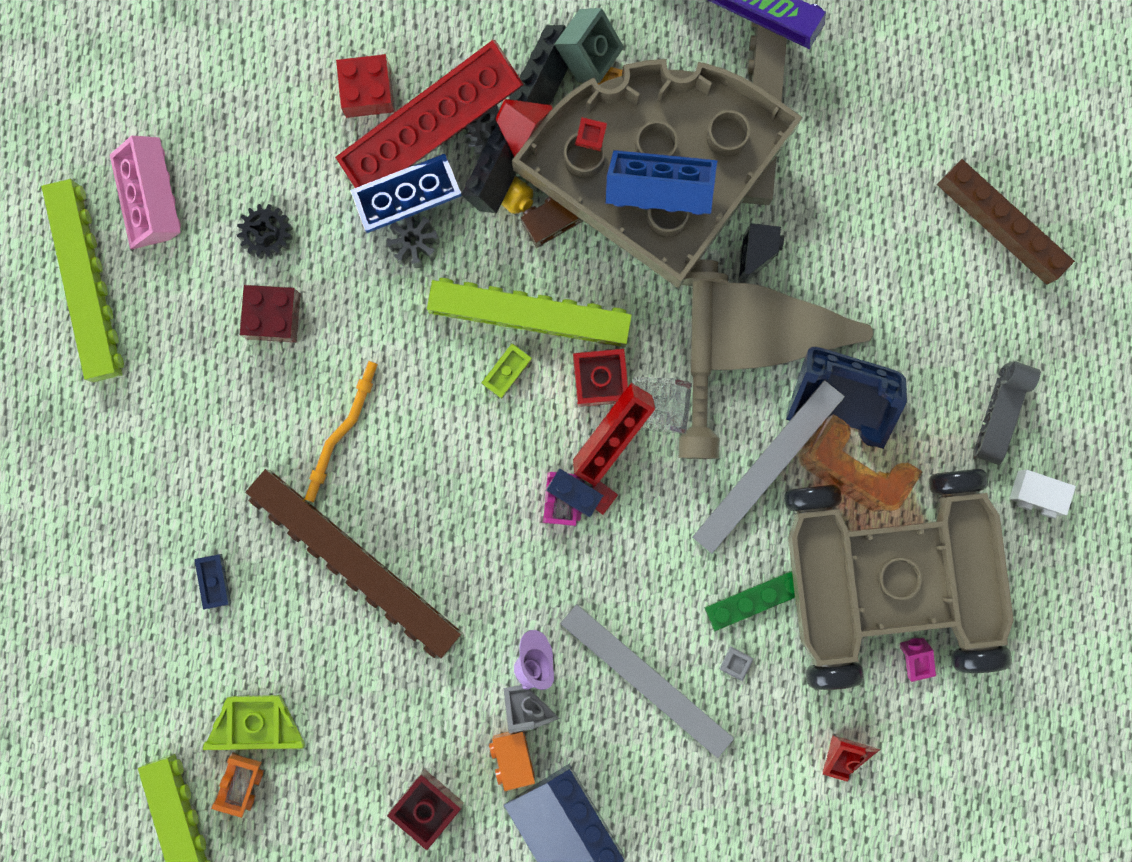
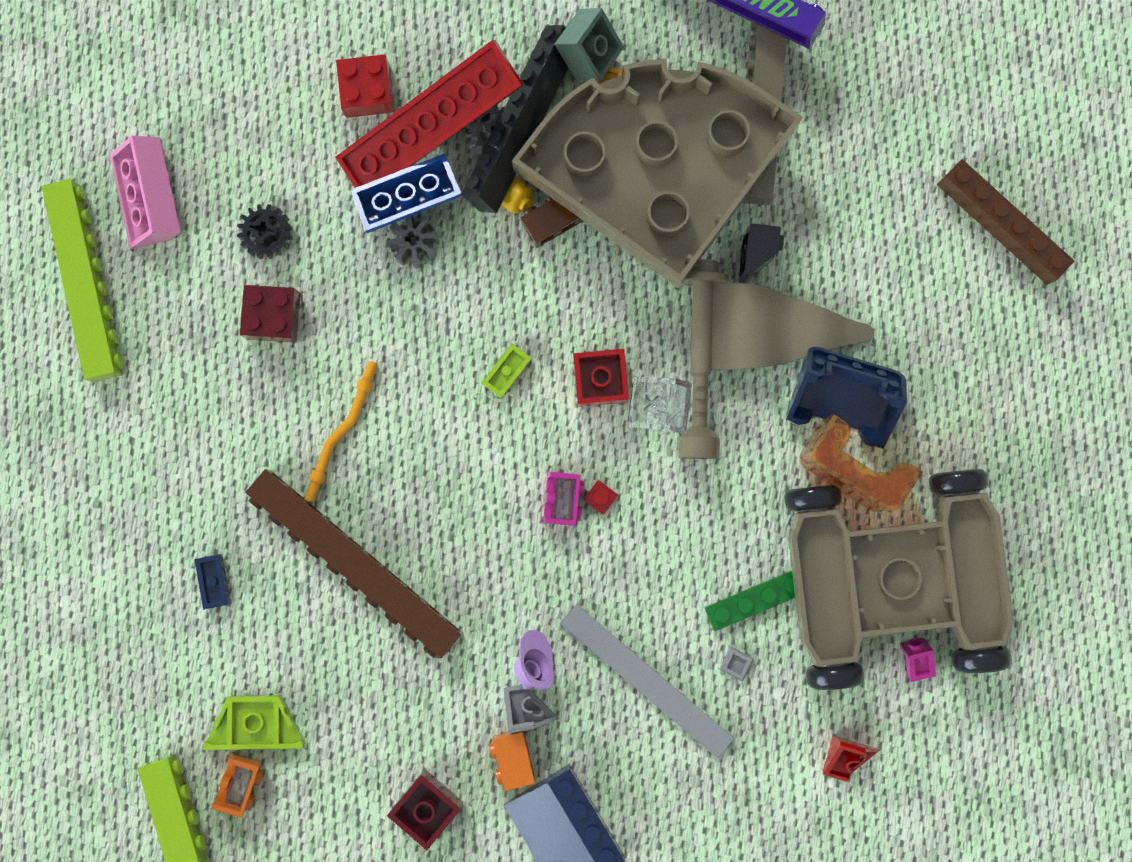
lime brick [427,278,632,348] -> none
red slope [496,99,553,157] -> none
dark blue plate [545,468,604,517] -> none
red brick [573,383,656,487] -> none
red plate [575,117,607,151] -> none
blue slope [606,150,717,215] -> none
light grey tile [692,380,845,553] -> none
dark grey beam [973,361,1041,465] -> none
white brick [1009,470,1076,519] -> none

